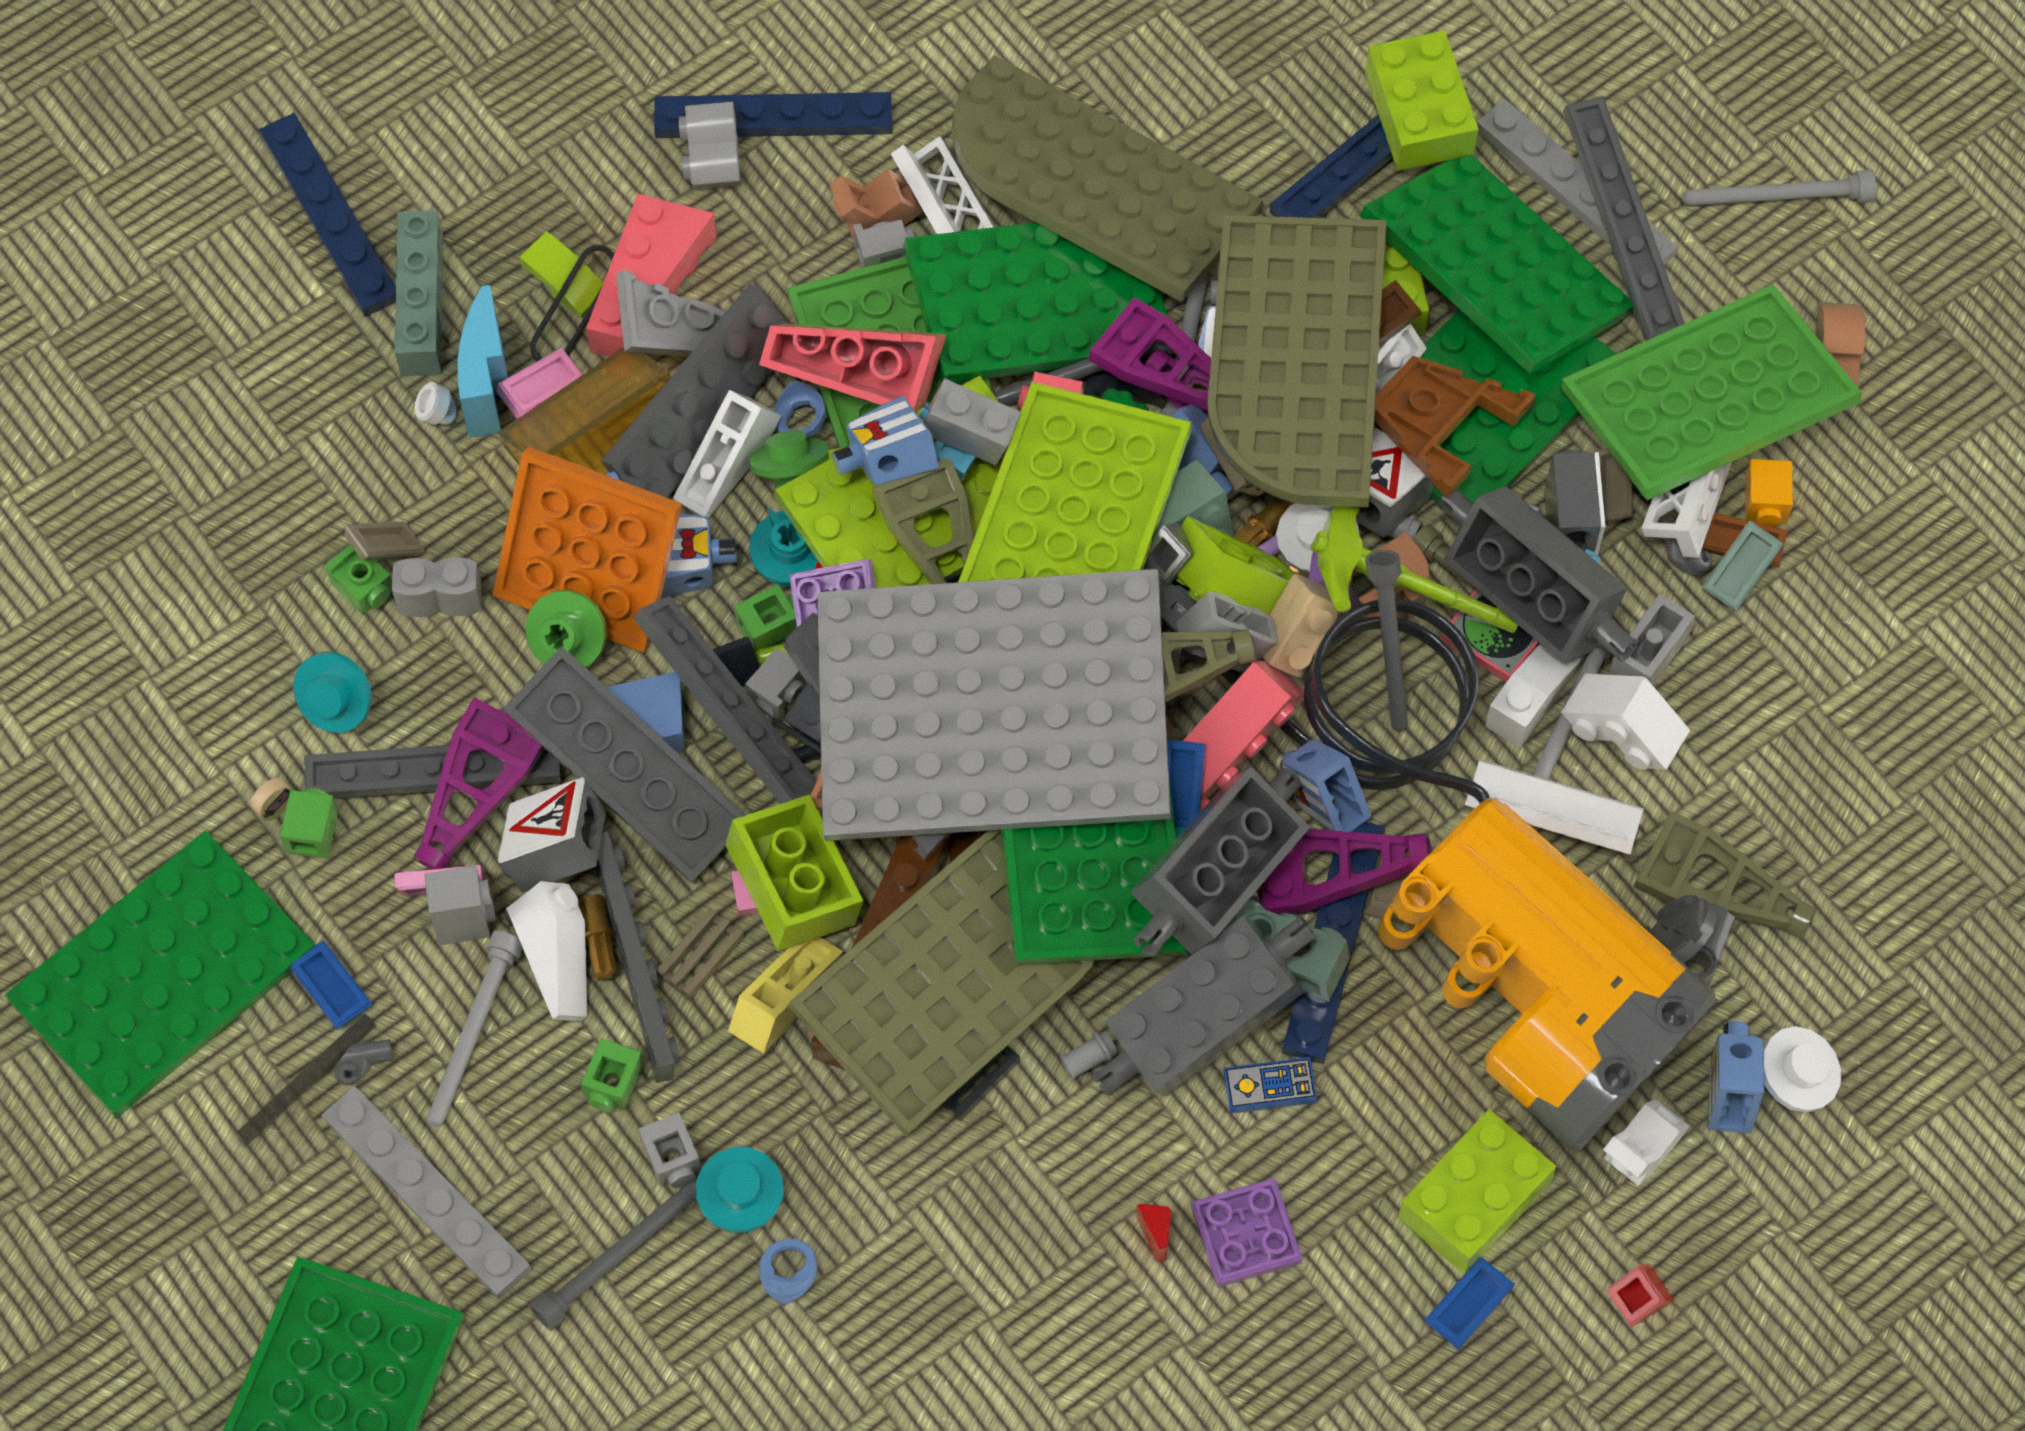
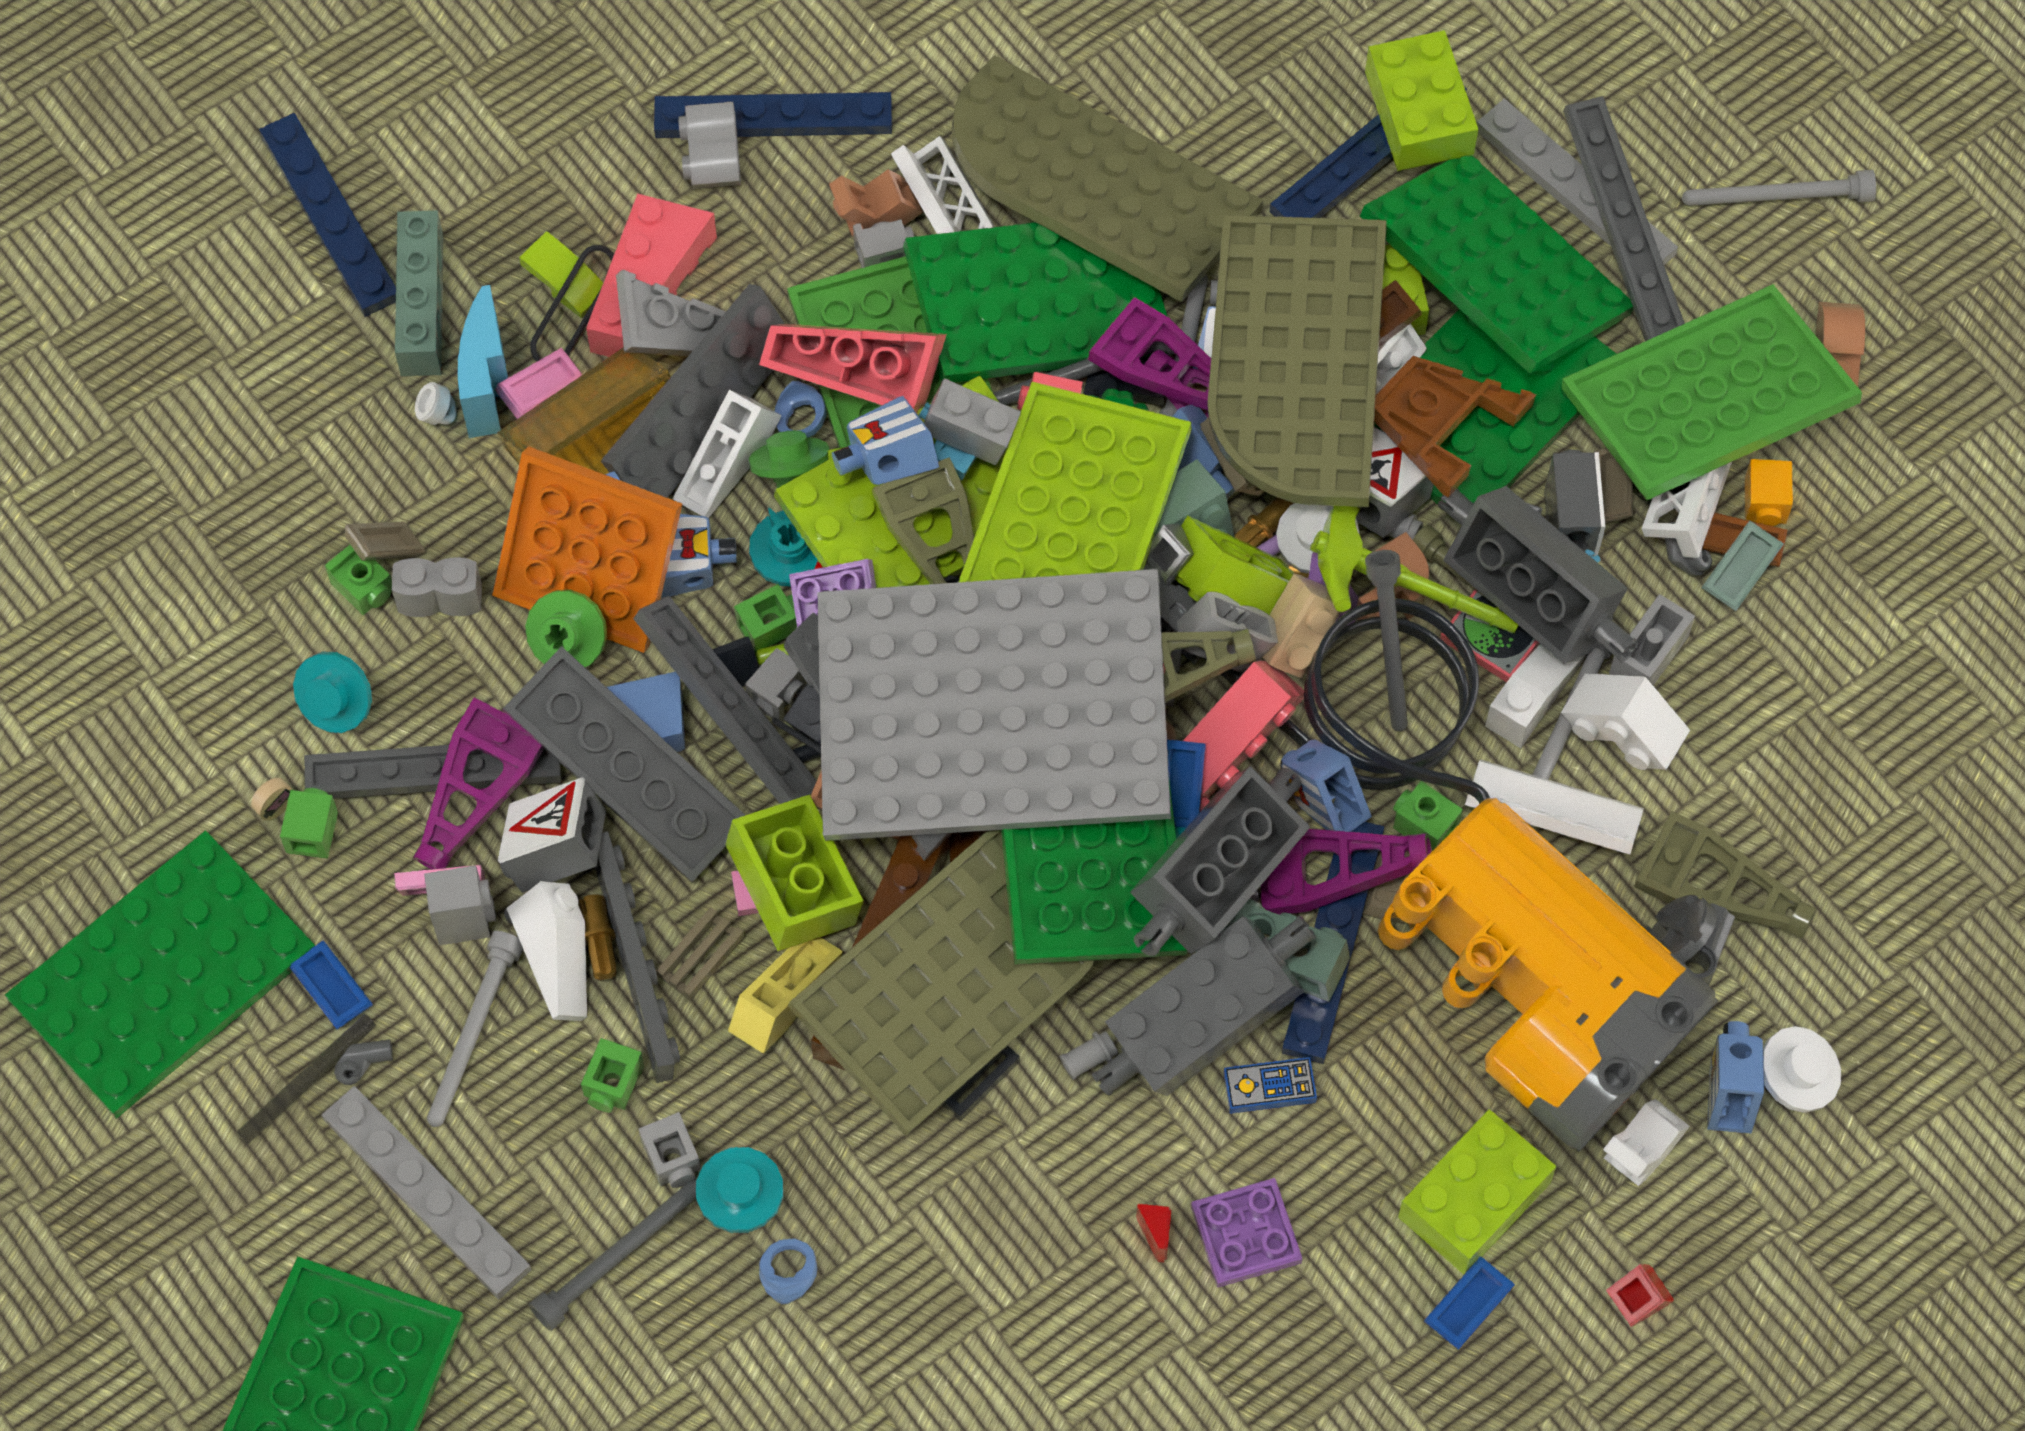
none -> bright green brick [1393,781,1463,851]

